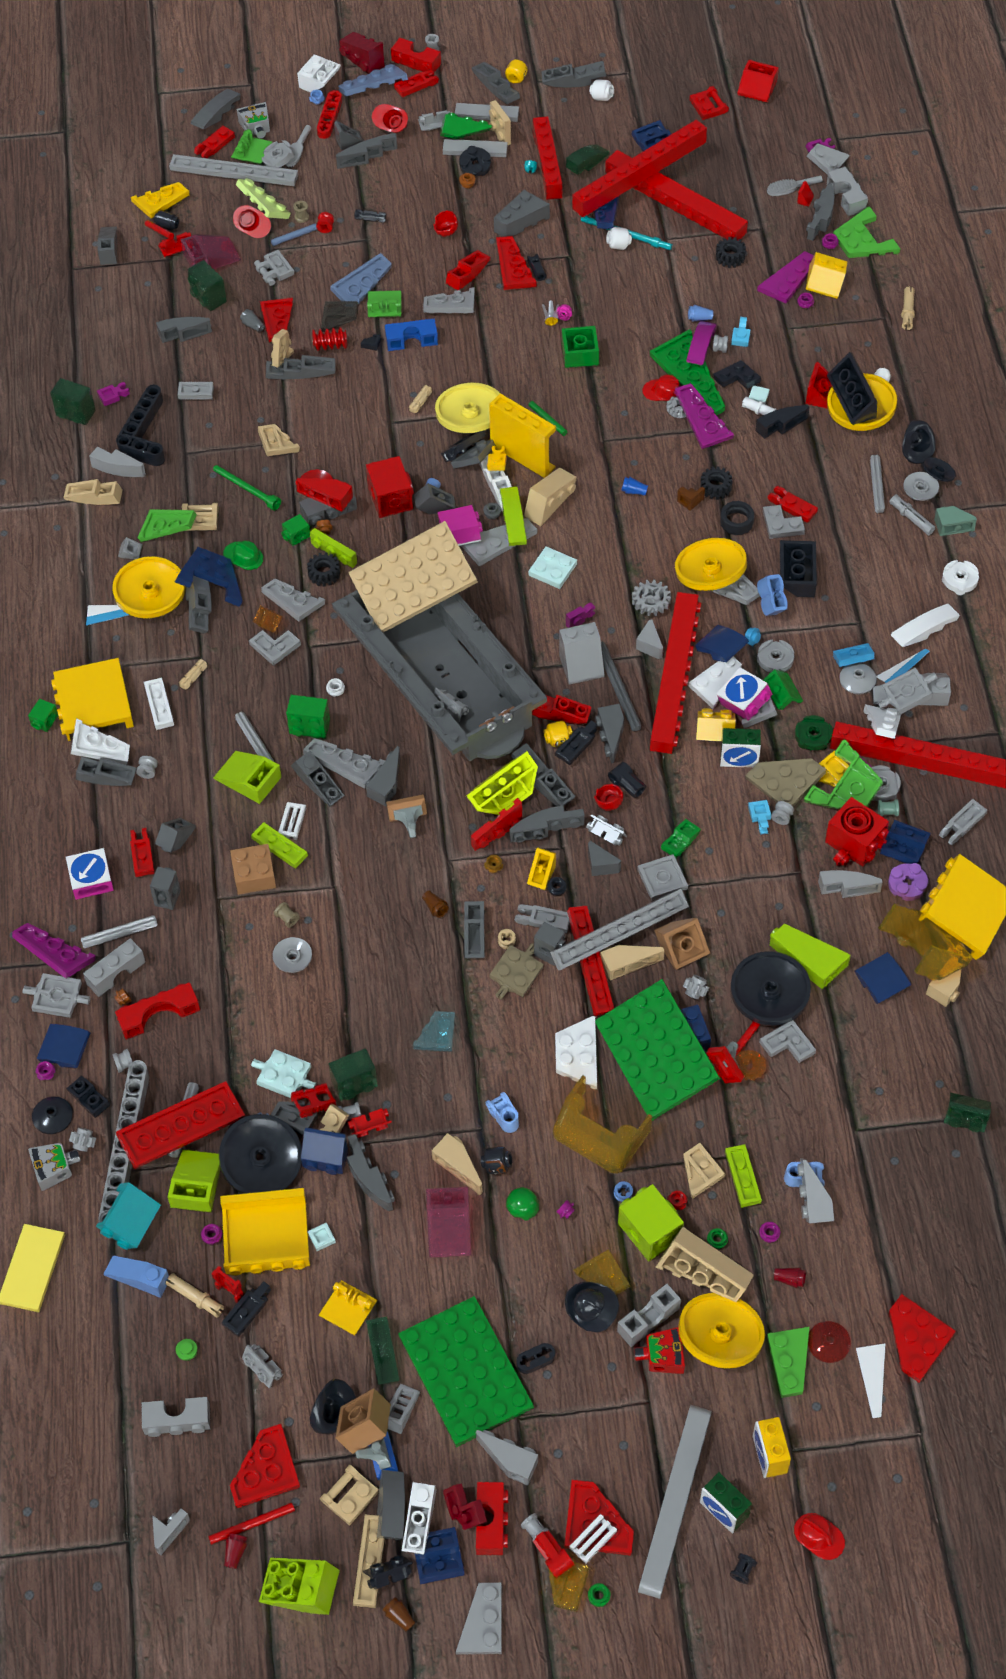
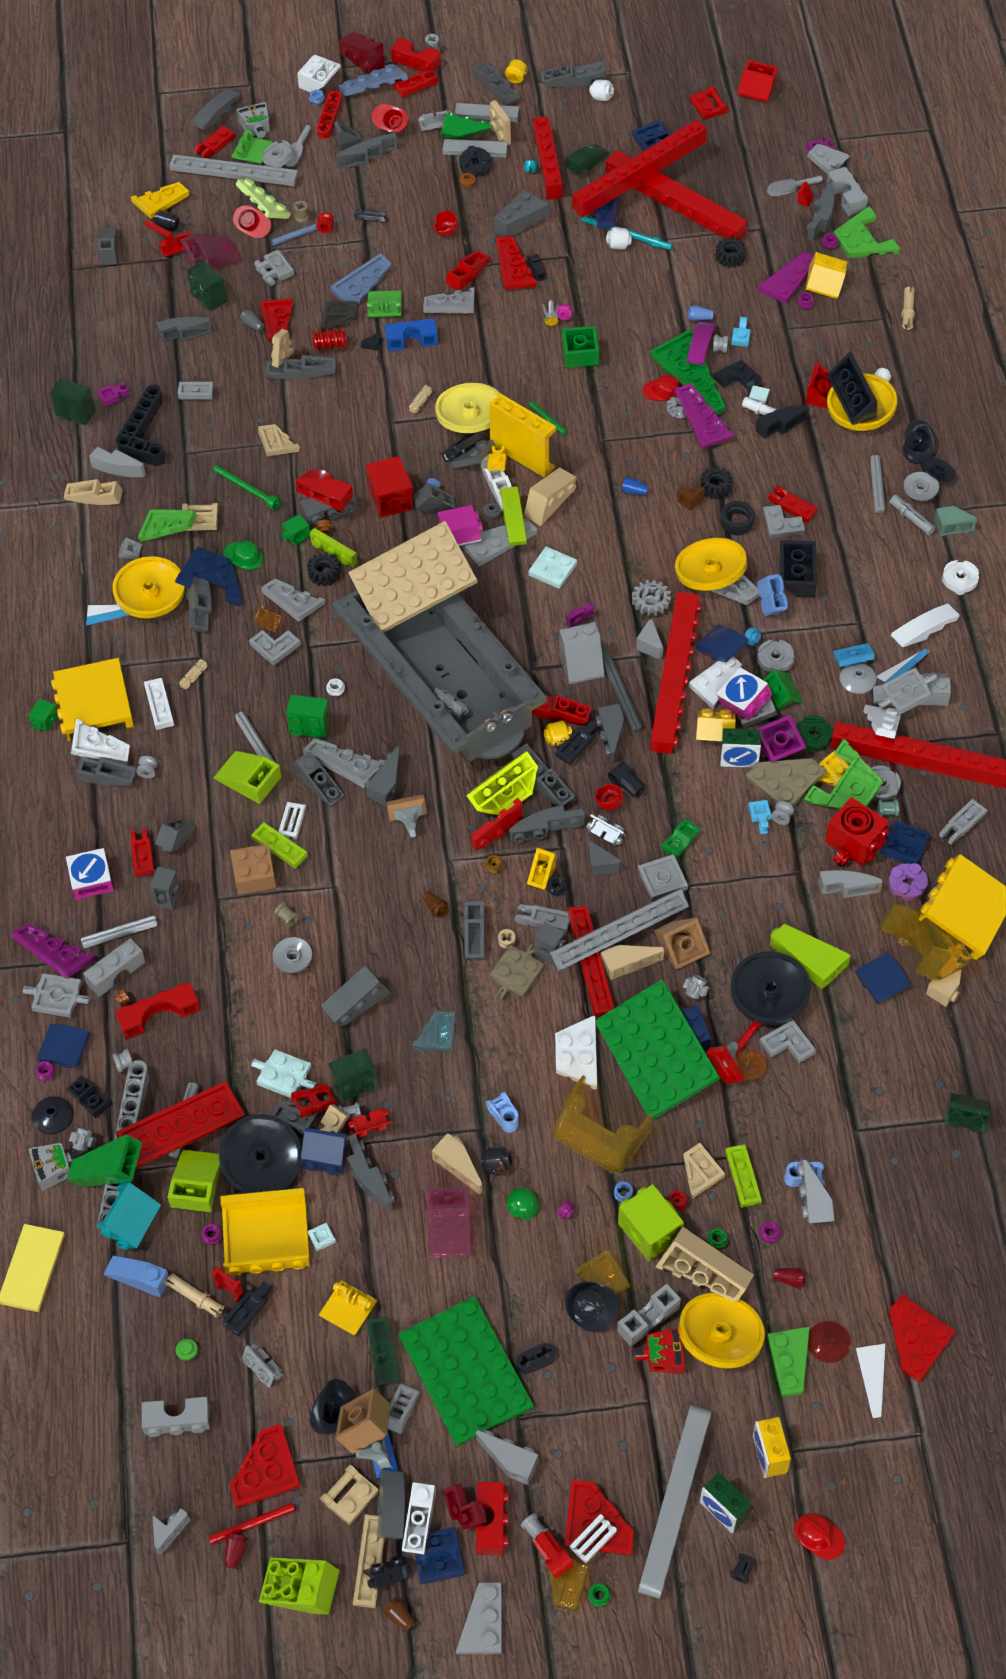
none -> green slope [67,1135,142,1187]
none -> dark grey wedge [321,966,391,1027]
none -> magenta slope [756,715,806,762]

